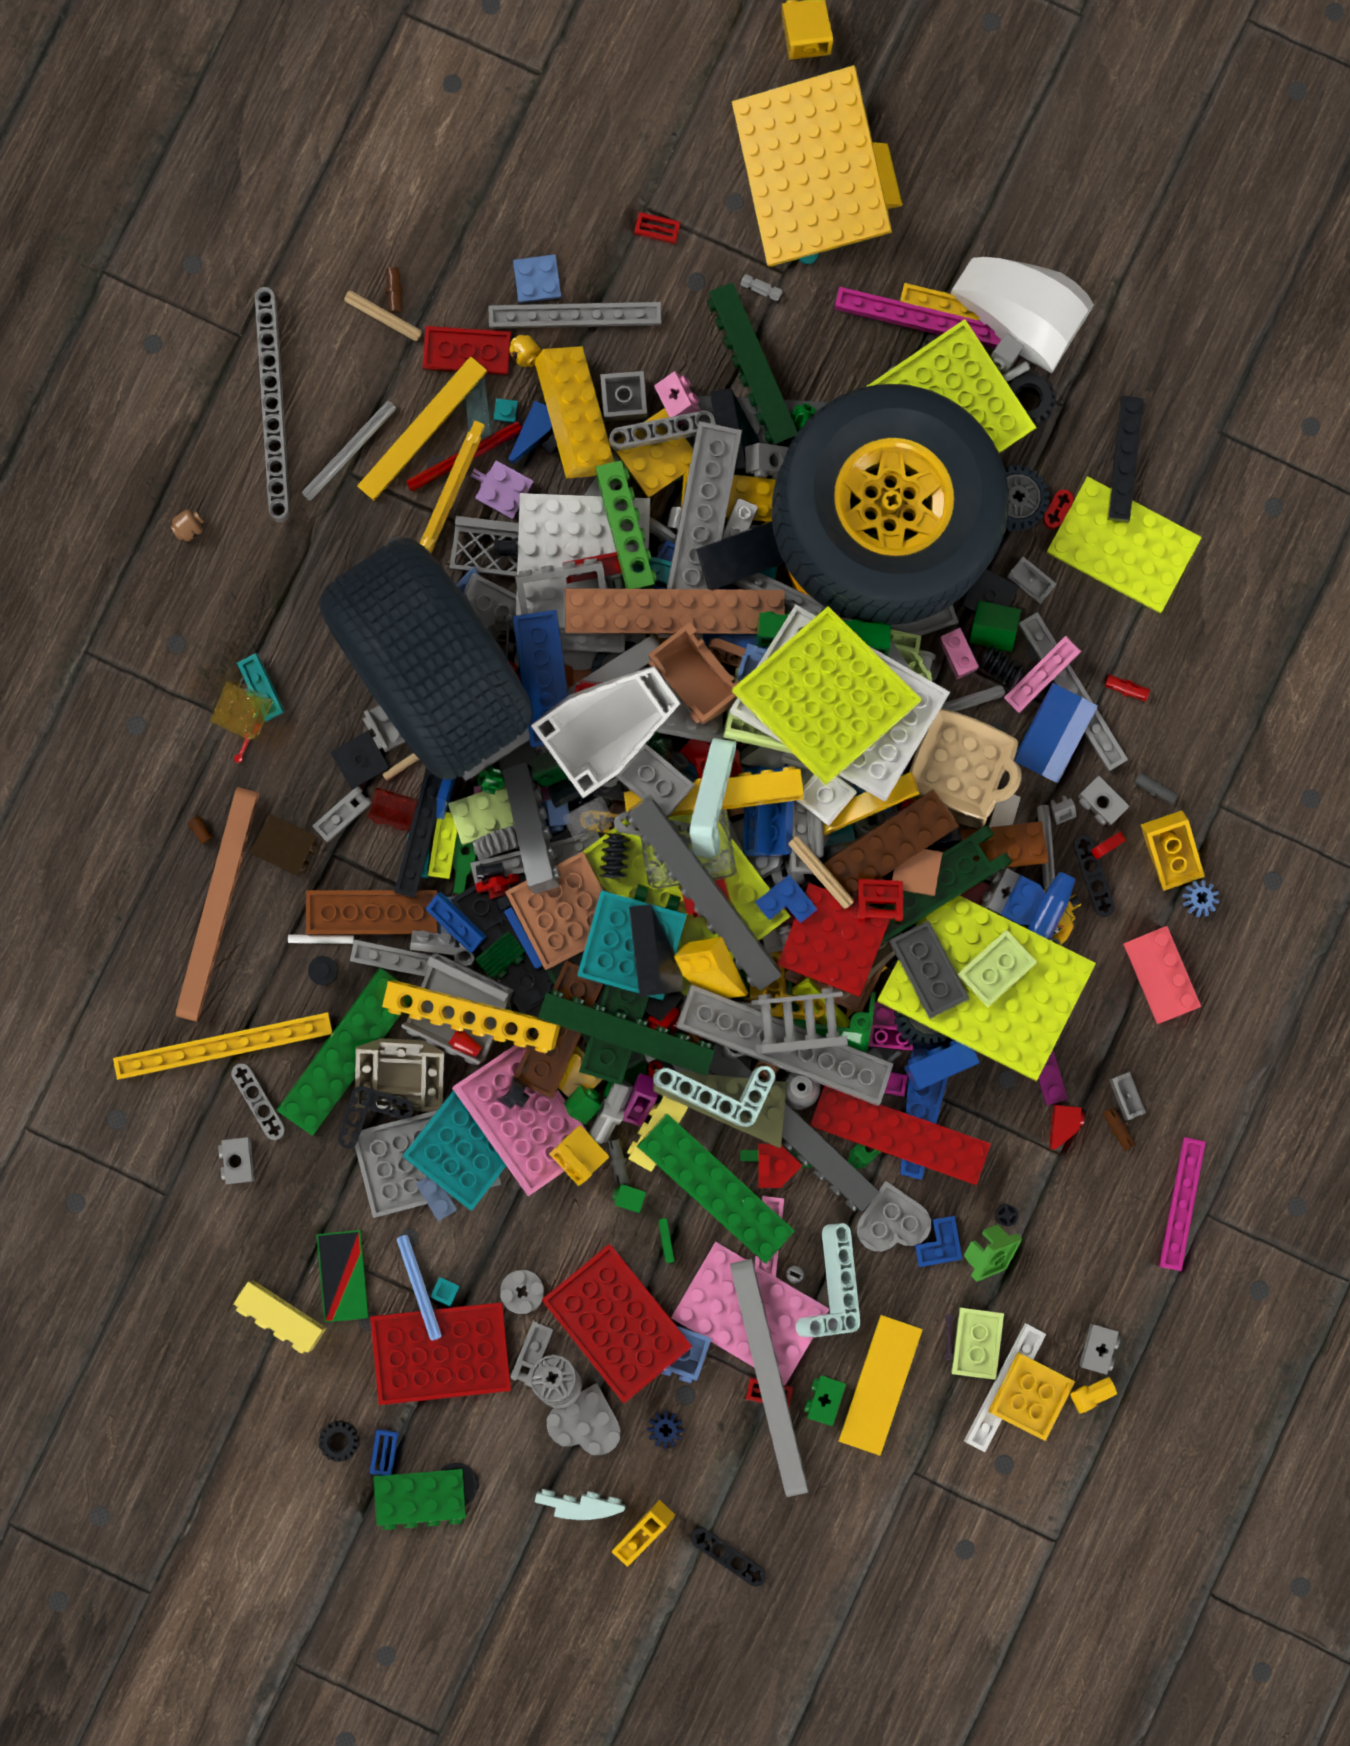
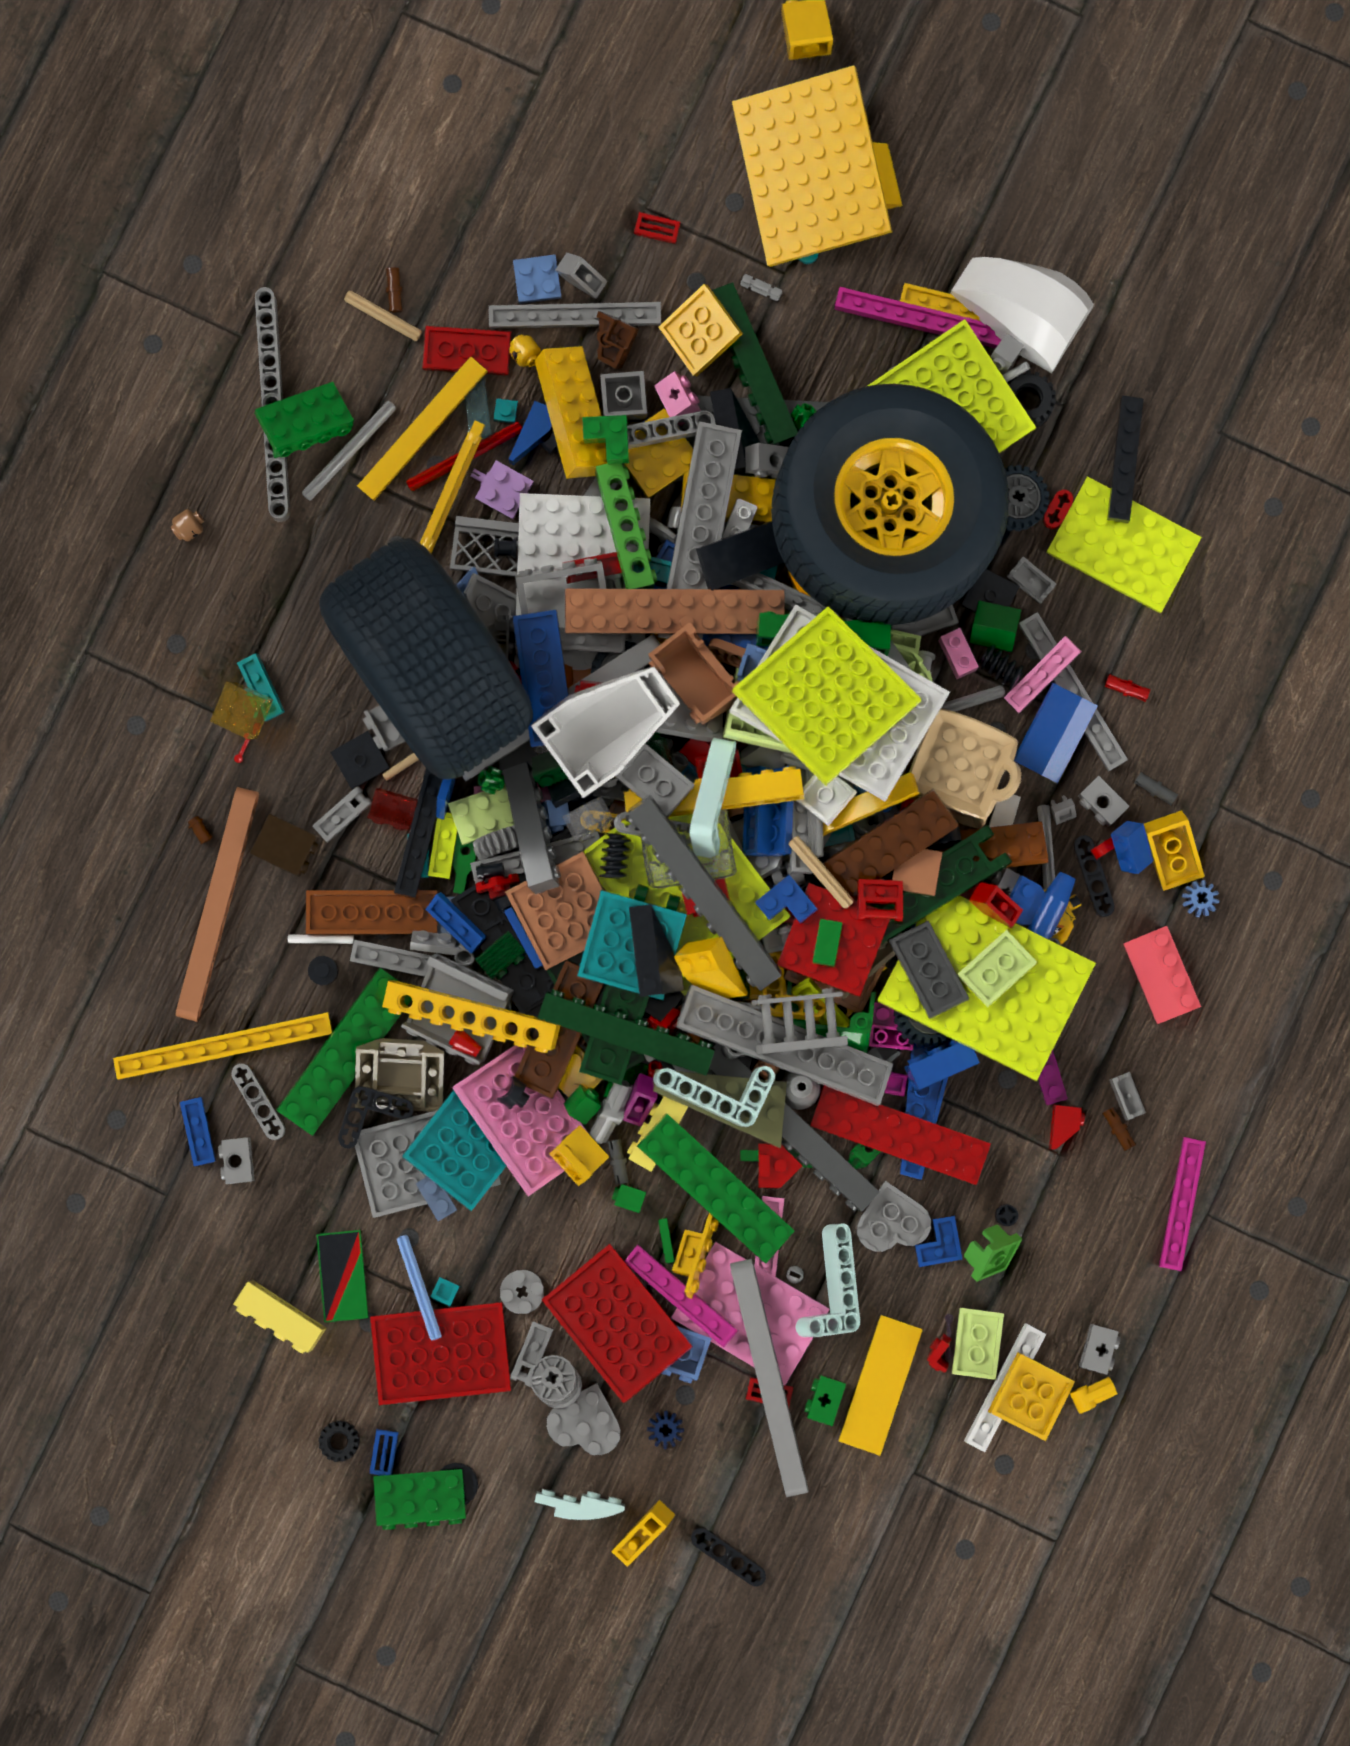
none -> blue plate [180,1097,216,1166]
none -> green bracket [254,382,354,458]
none -> light grey slope [555,253,608,299]
none -> green brick [582,415,629,464]
none -> reddish brown slope [597,311,639,369]
none -> dark pink tile [624,1245,739,1348]
none -> yellow plate [659,284,743,377]
none -> yellow bracket [672,1213,719,1299]
none -> green tile [813,919,843,967]
none -> red bracket [927,1334,951,1373]
none -> red slope [969,882,1023,928]
none -> blue brick [1111,821,1154,874]

